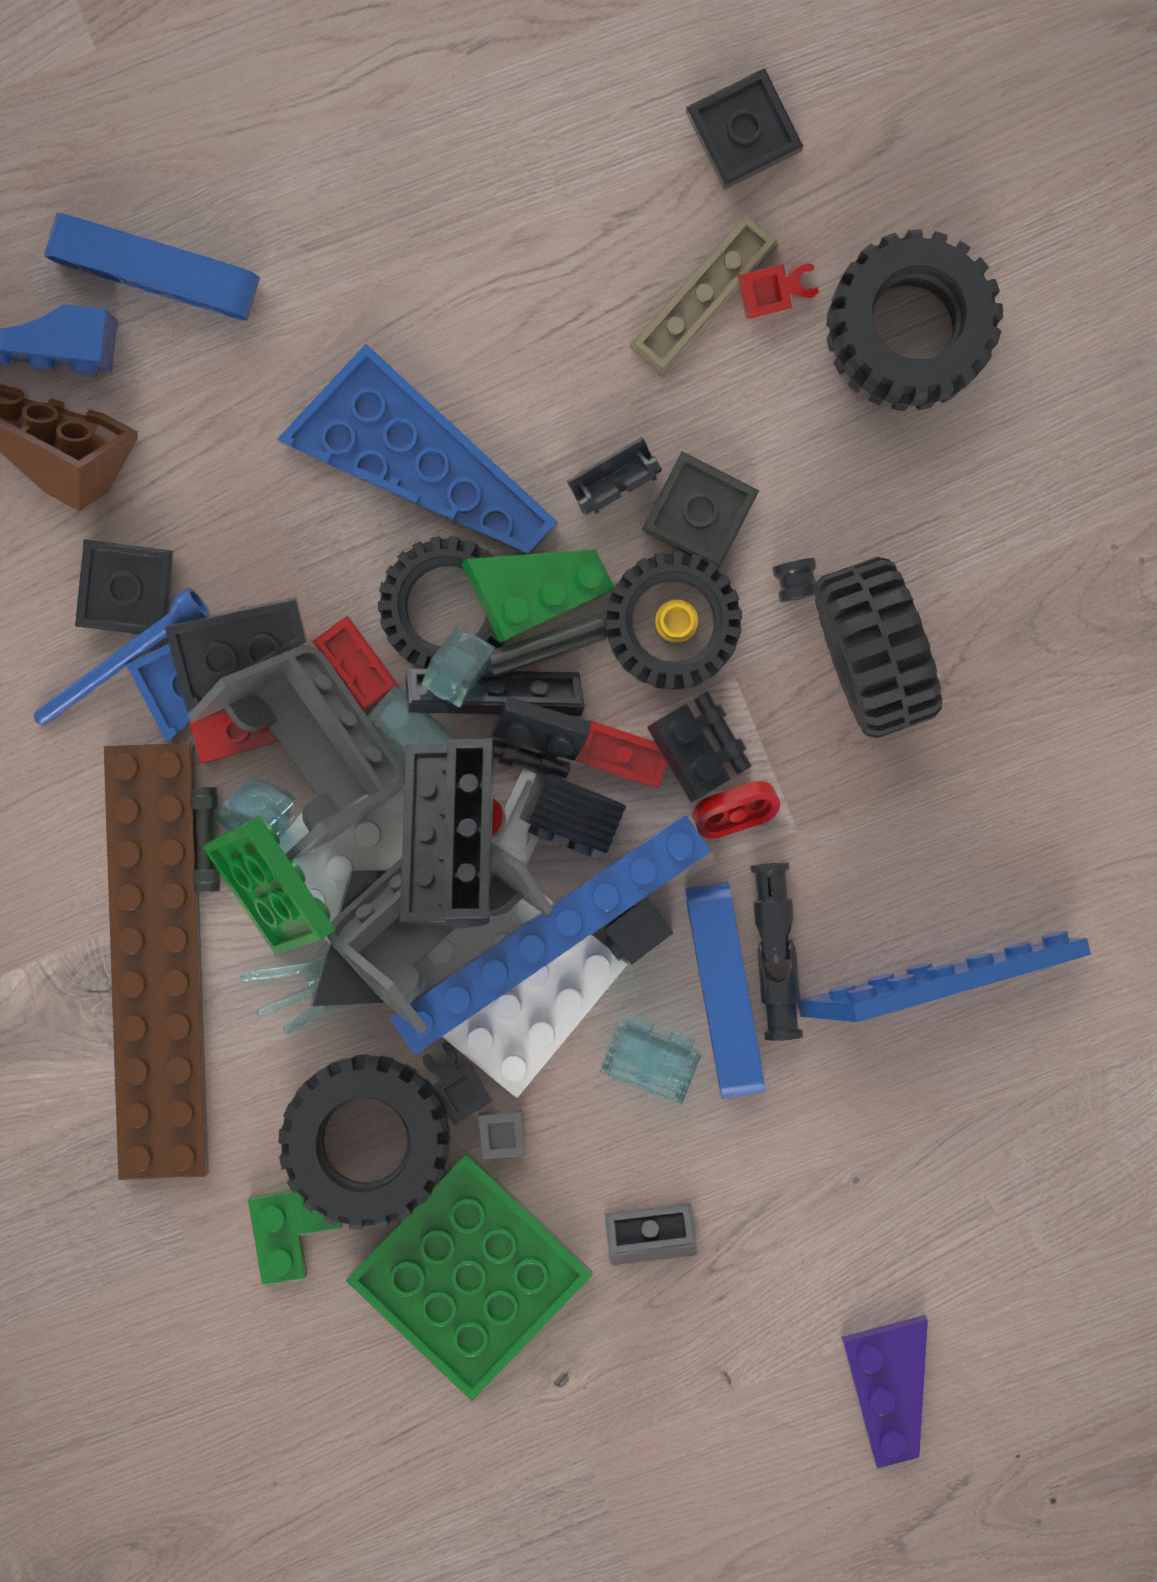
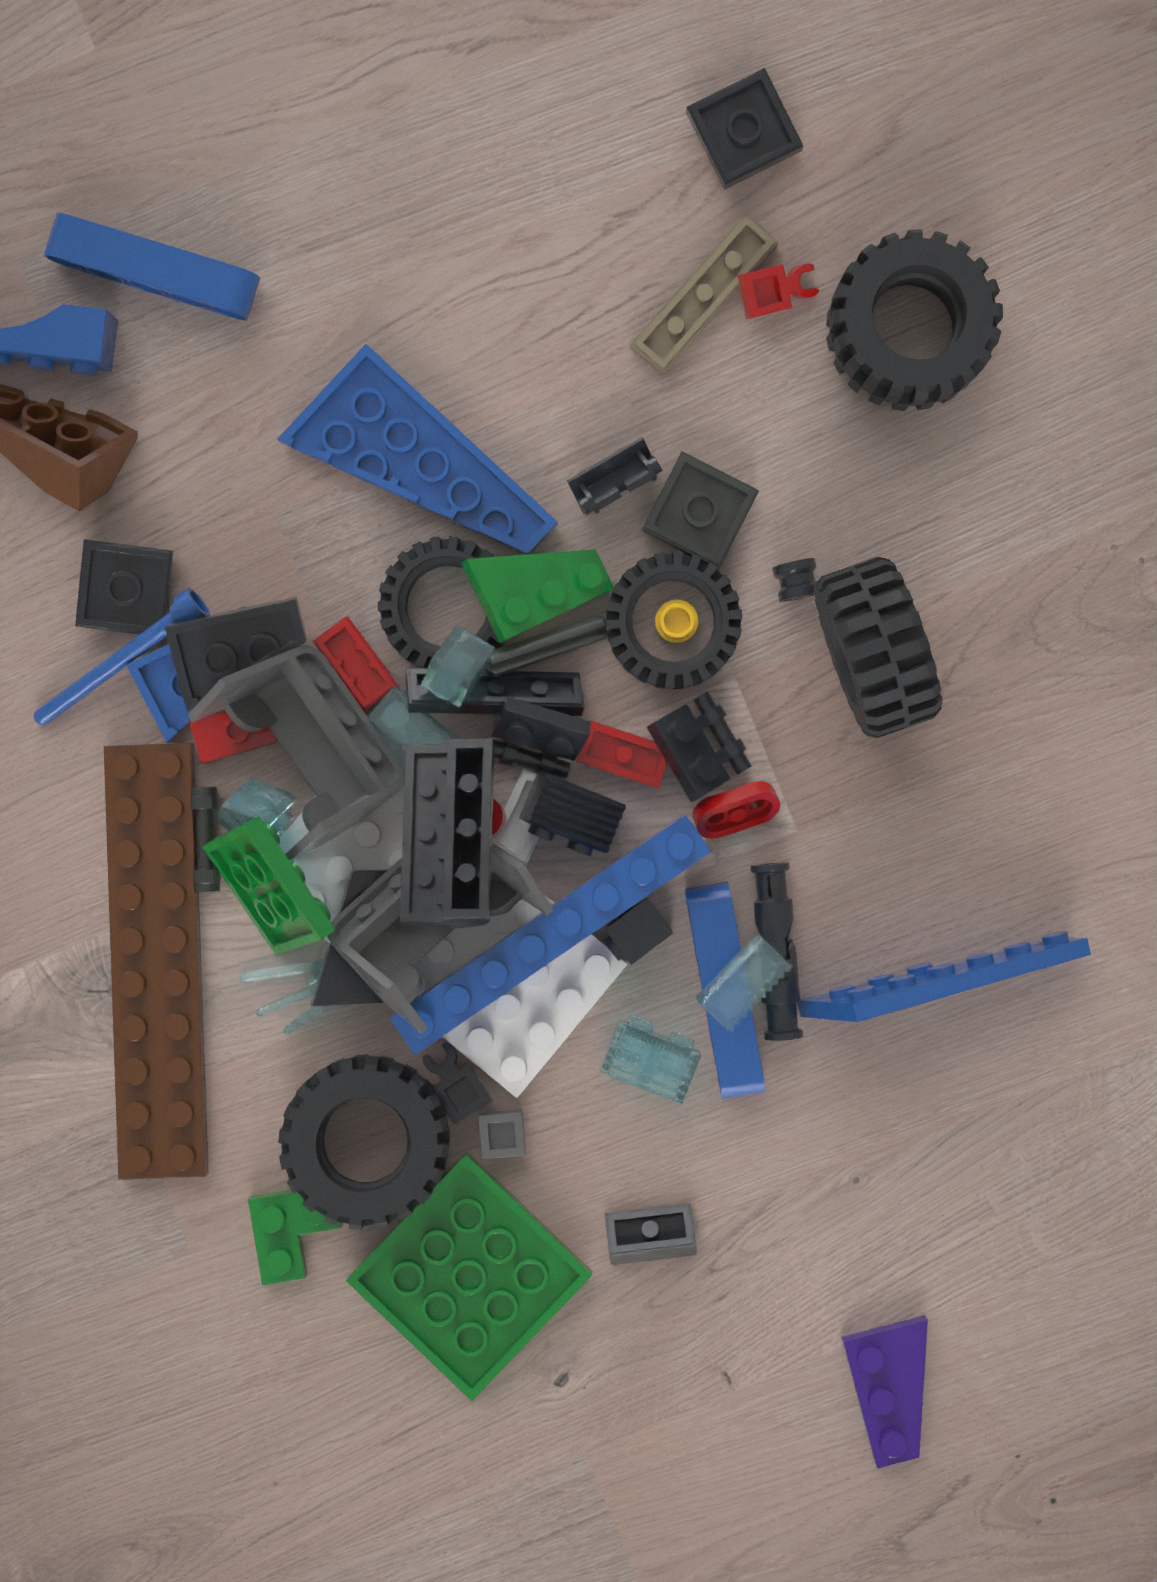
none -> clear light blue brick [696,933,791,1031]

